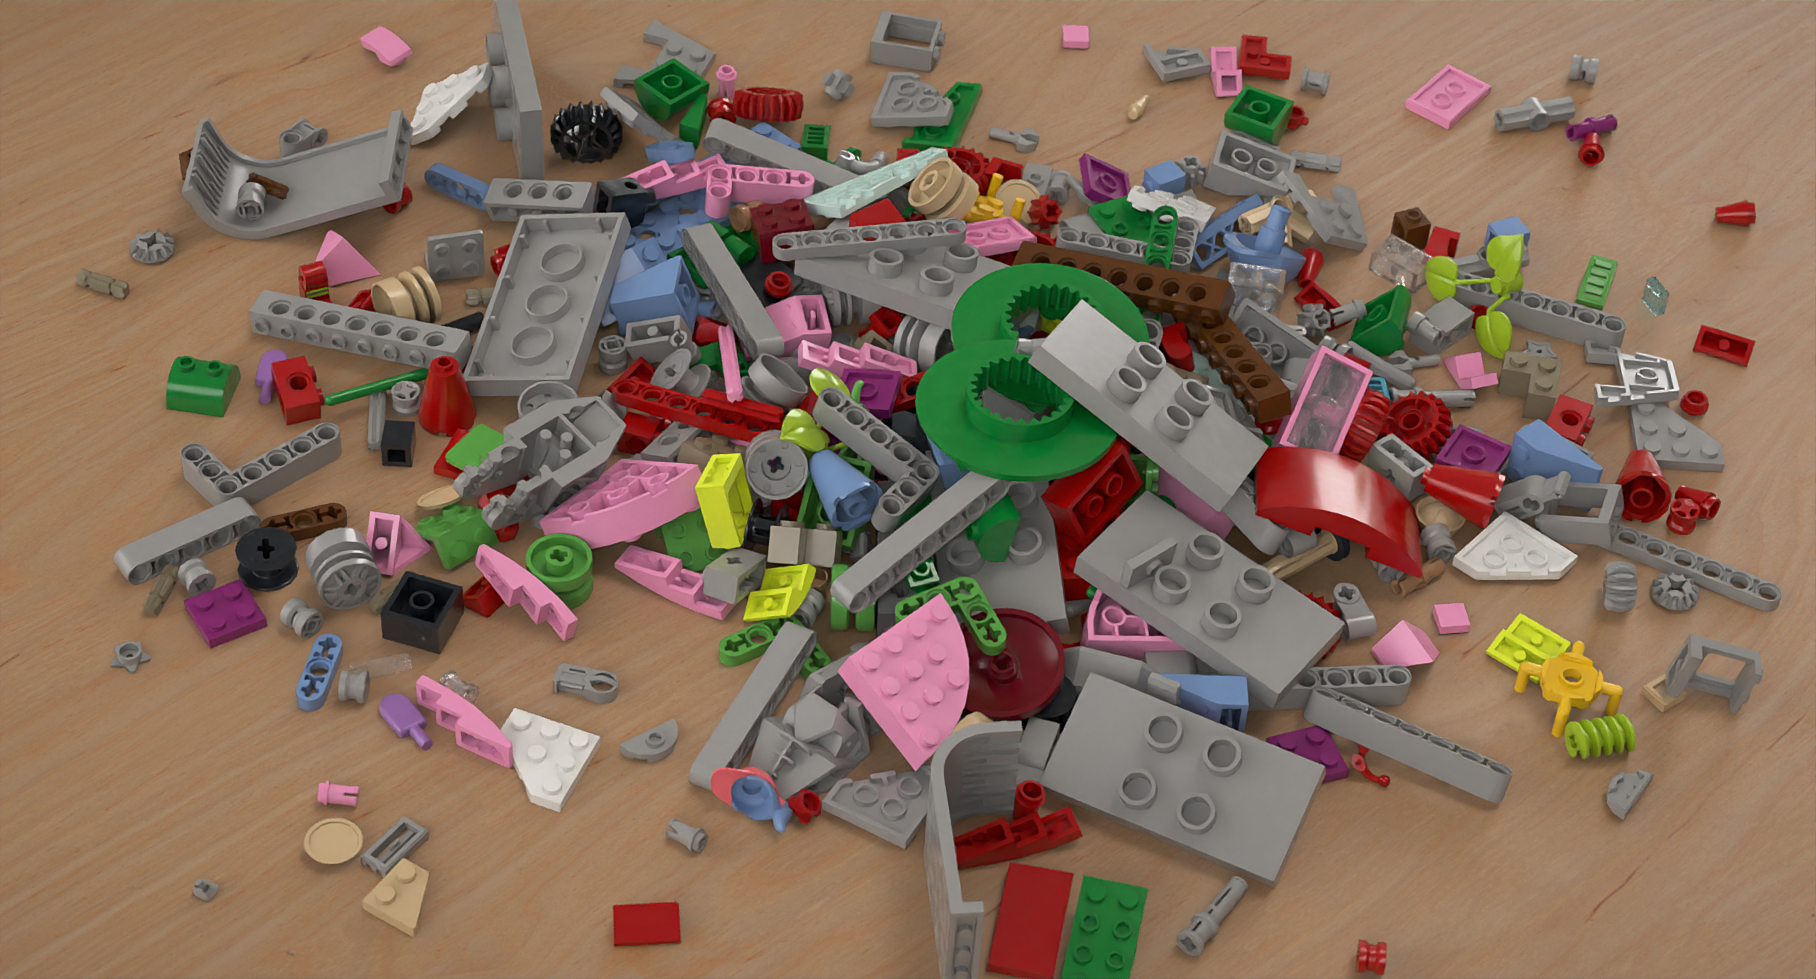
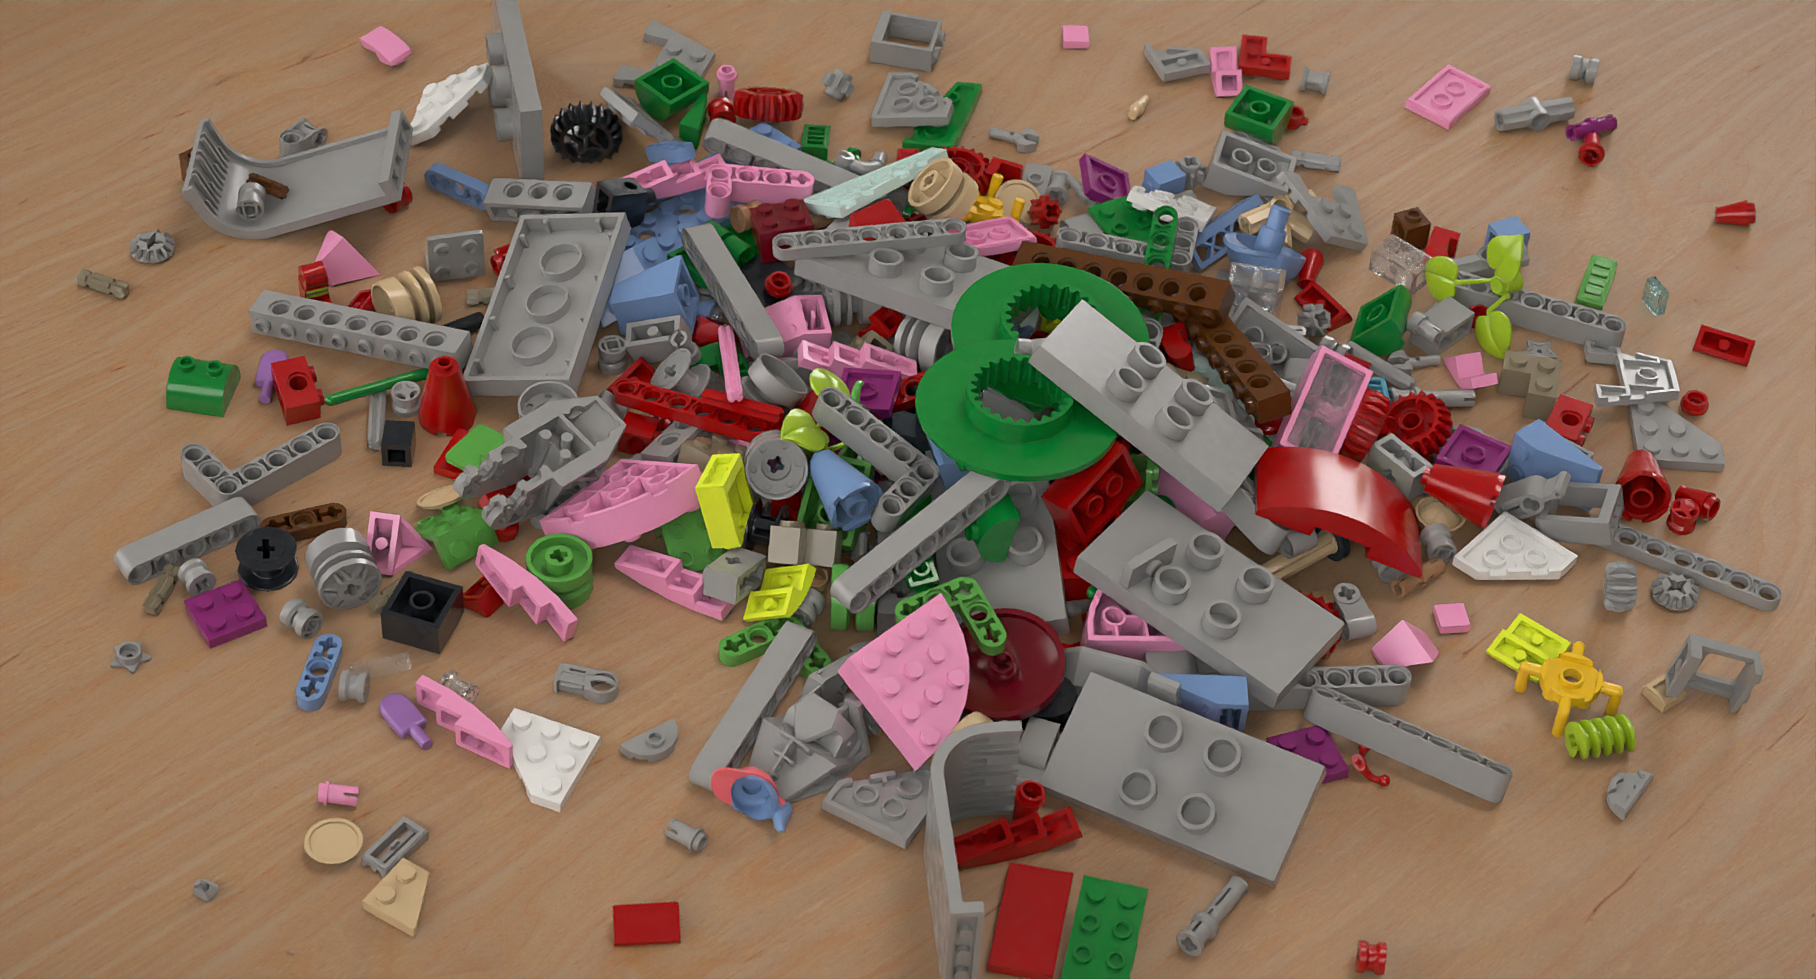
red plate [788,788,822,824] -> none
light grey pin [1329,298,1367,327] -> none

